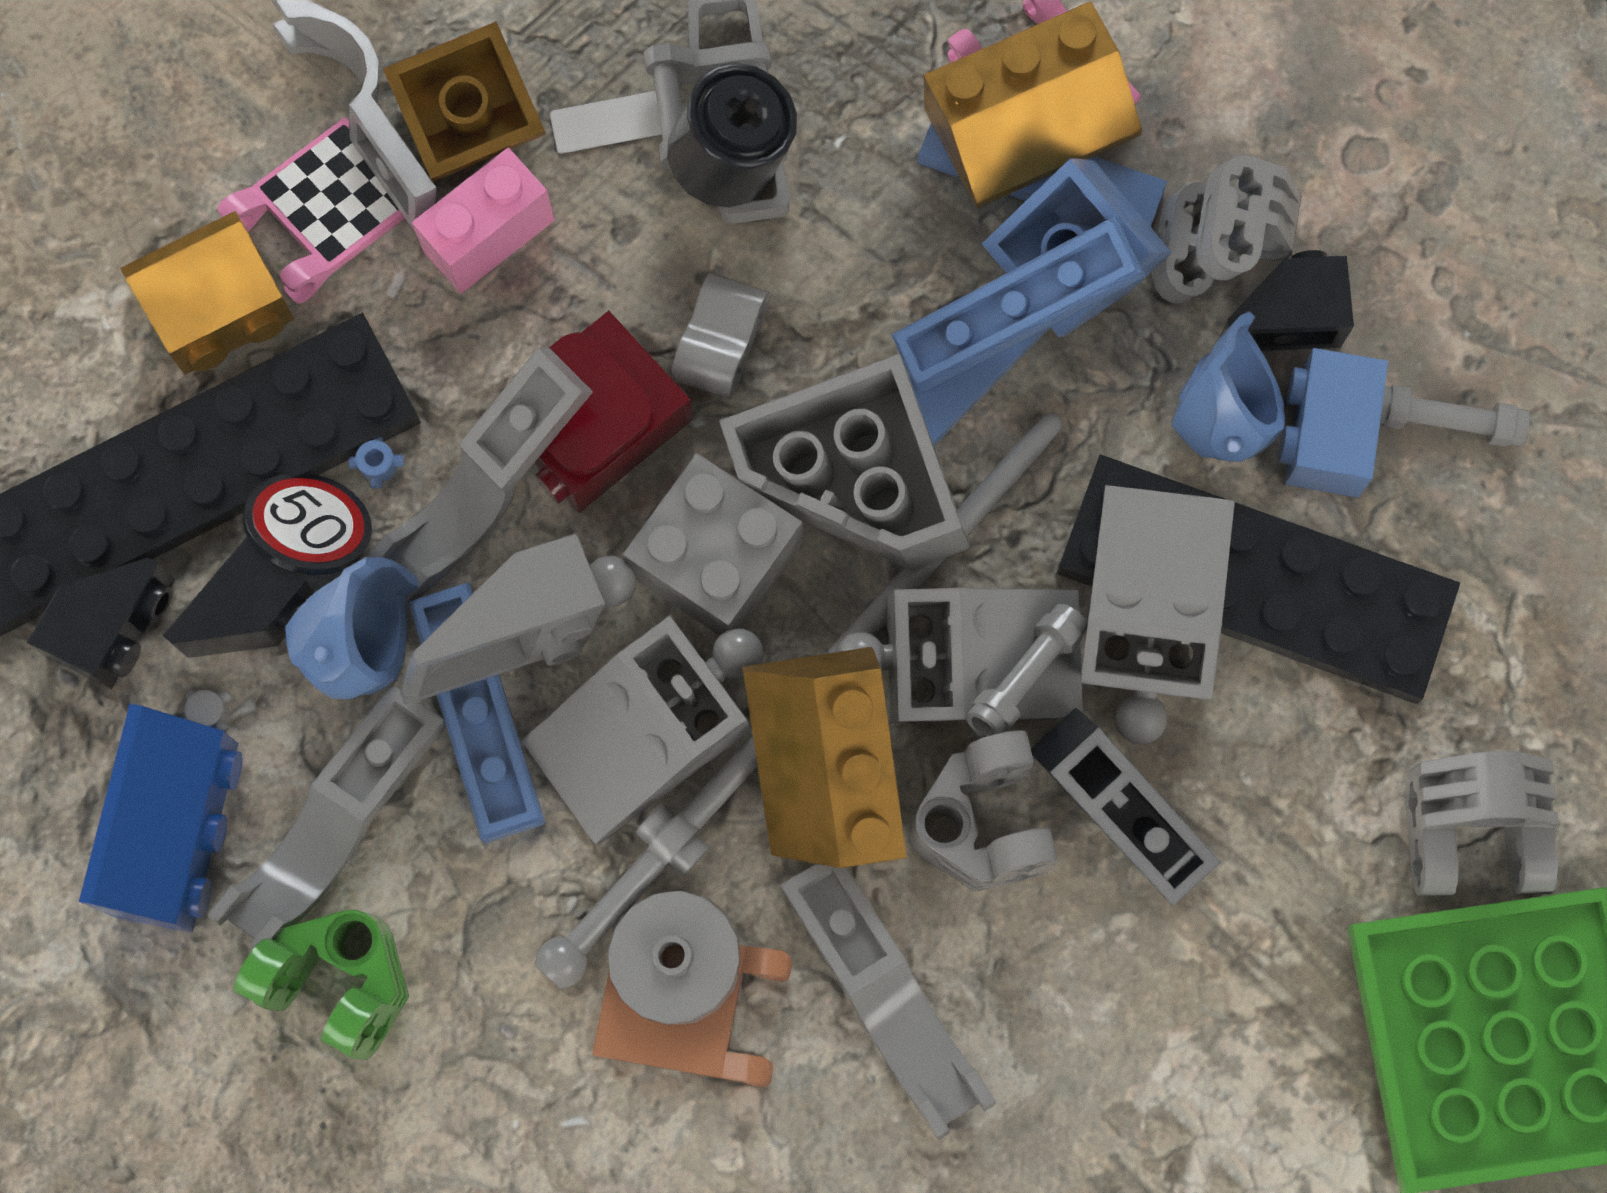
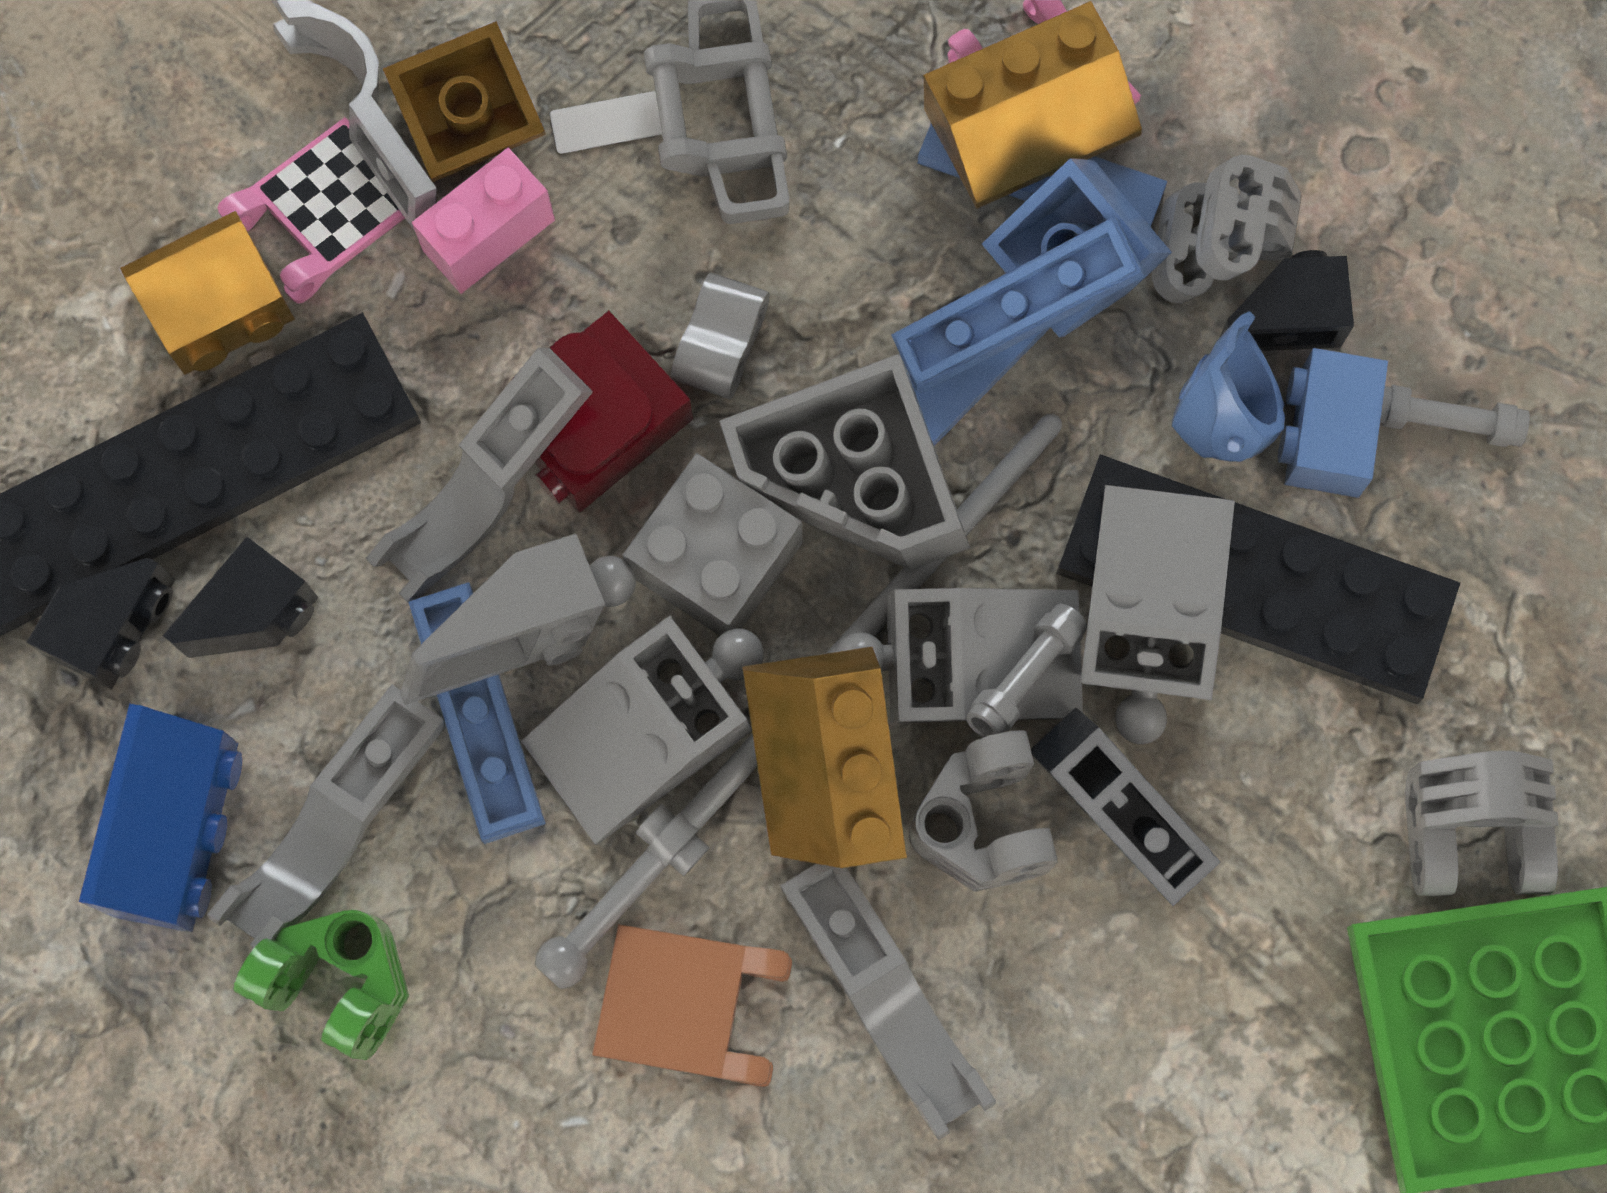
light grey piece [185,687,233,732] -> none
piece [243,474,372,575] -> none
medium blue helmet [286,557,419,699] -> none
medium blue piece [349,437,404,489] -> none
light grey plate [608,891,741,1025] -> none
black piece [667,63,797,208] -> none

